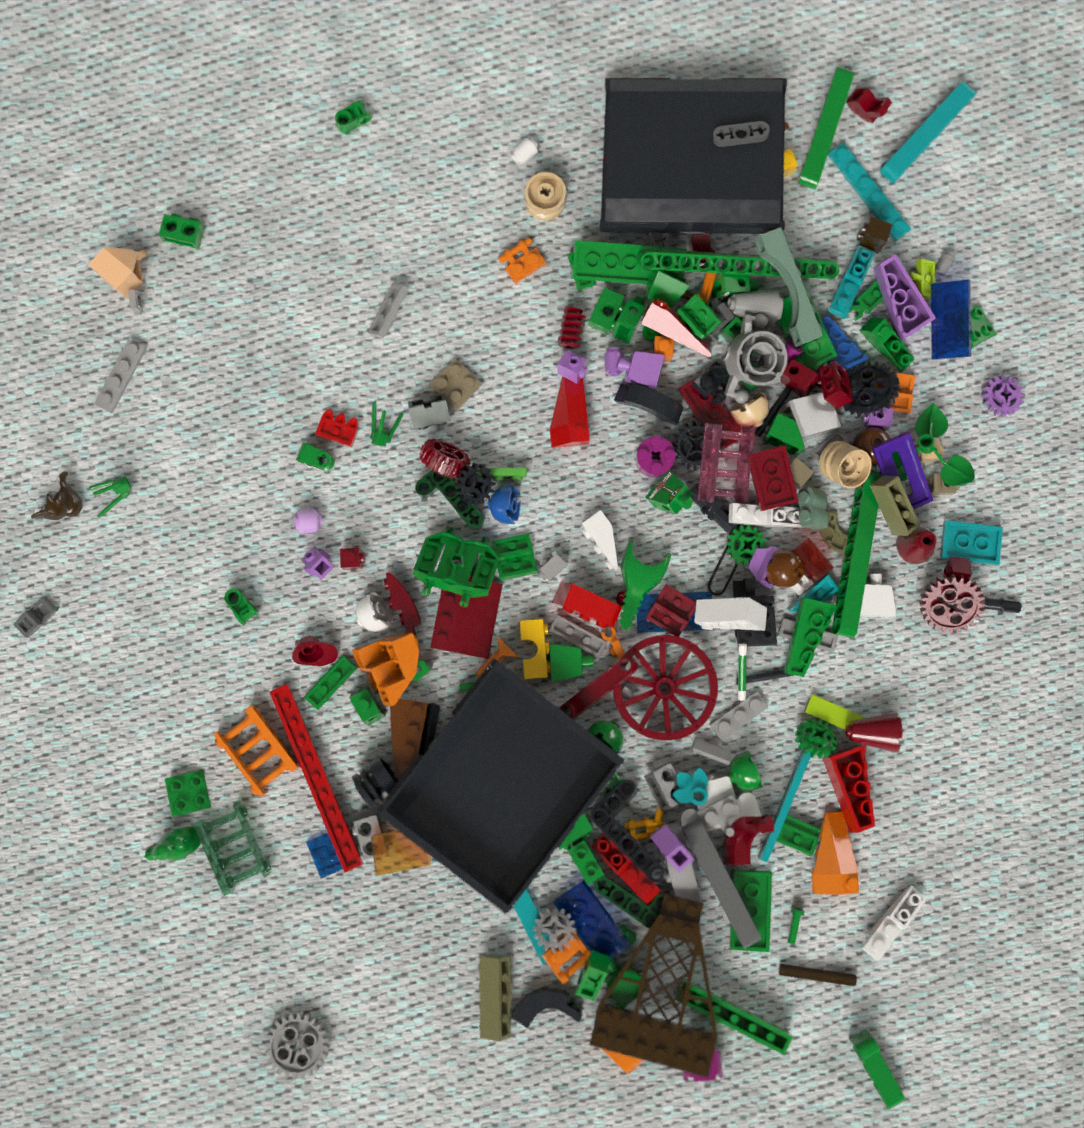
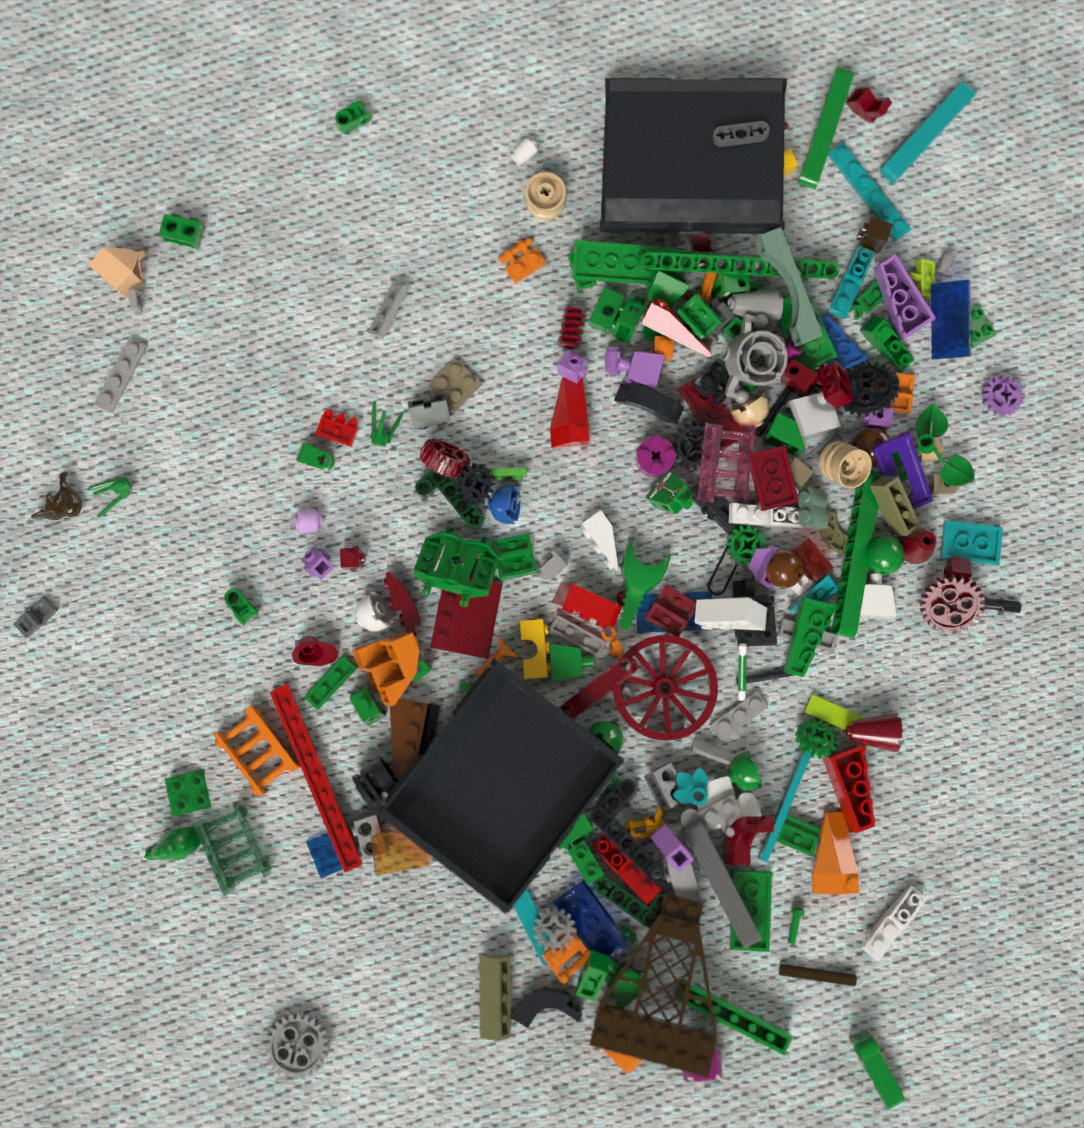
none -> green piece [866,535,905,575]

